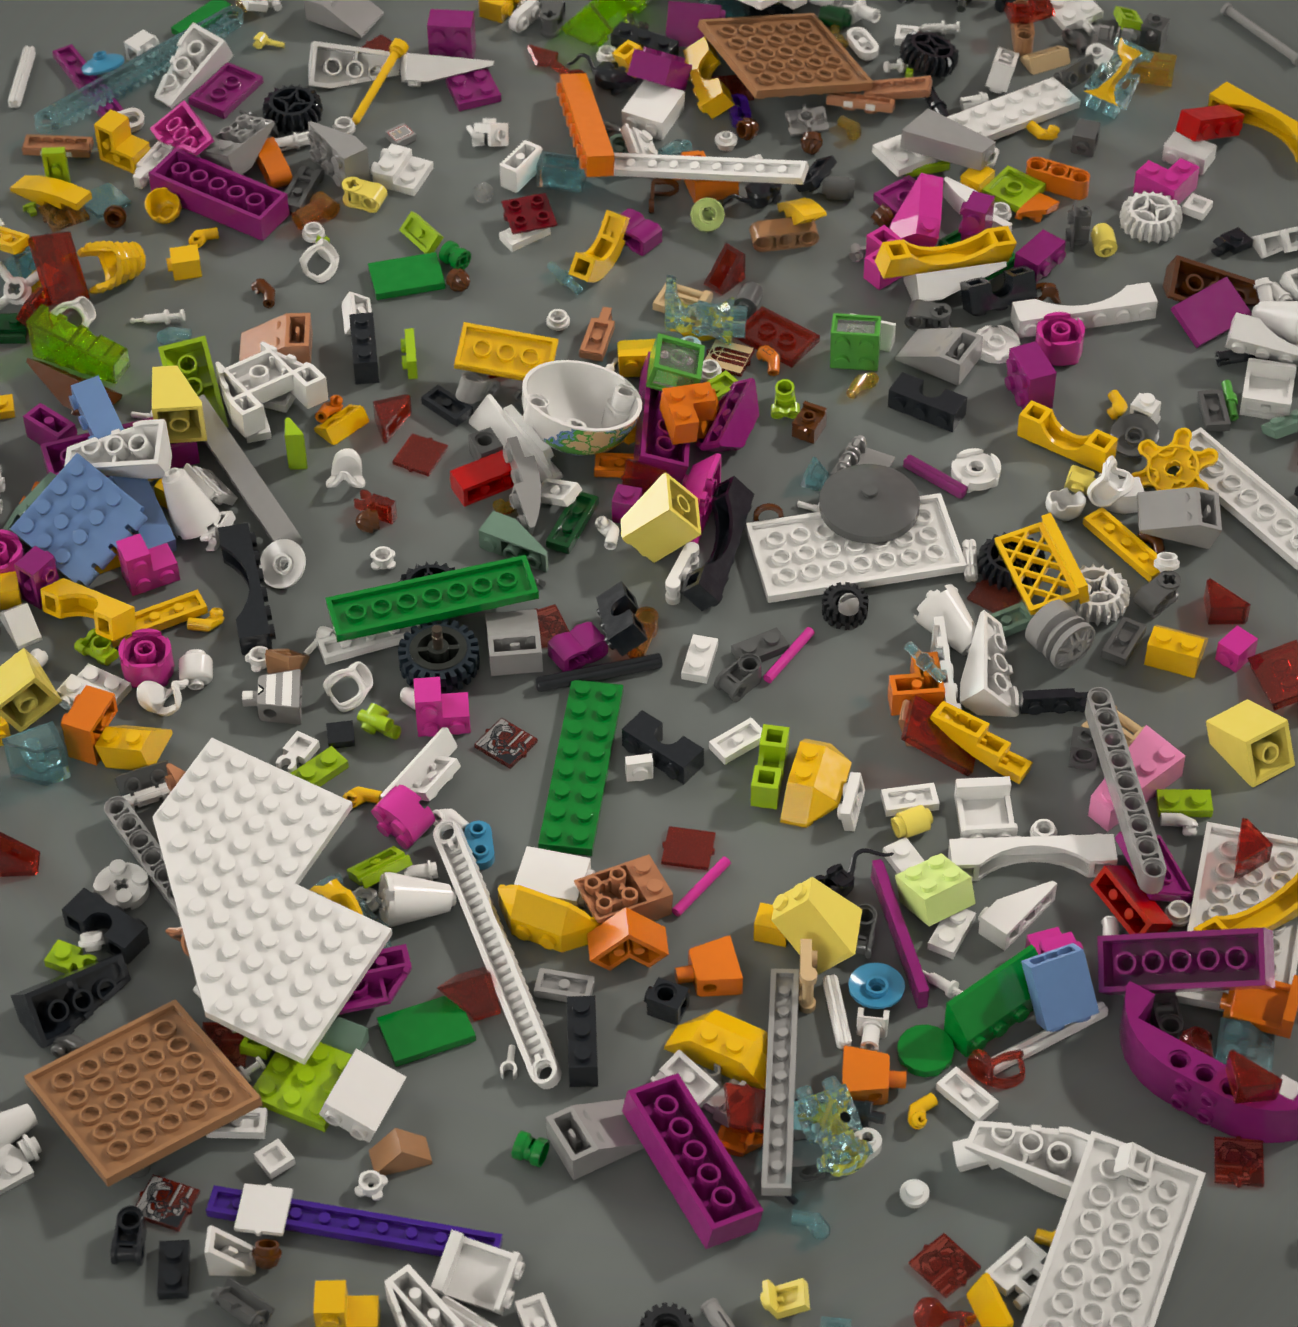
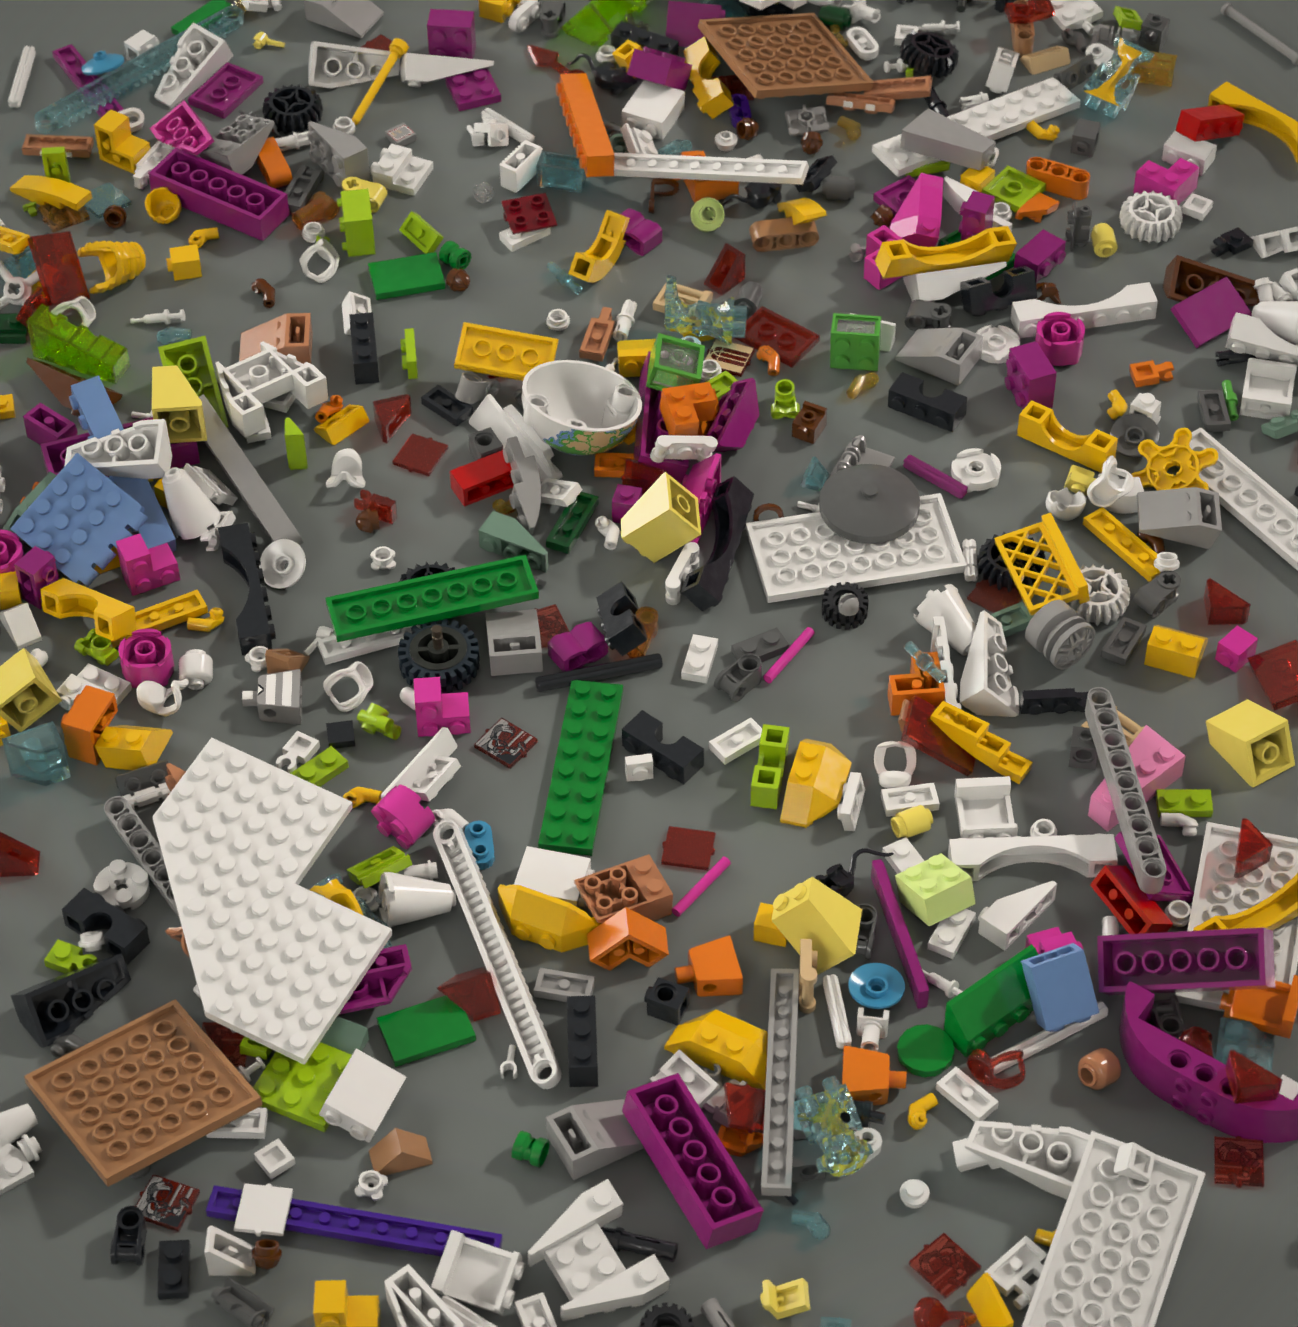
none -> lime container [337,189,376,257]
none -> white axle [481,108,535,143]
none -> white wedge [528,1179,670,1321]
none -> black pin [601,1227,678,1262]
none -> white axle [613,299,637,341]
none -> white plate [650,435,718,463]
none -> white piece [874,741,917,788]
none -> nougat head [1078,1048,1121,1090]
none -> orange plate [1129,360,1174,388]

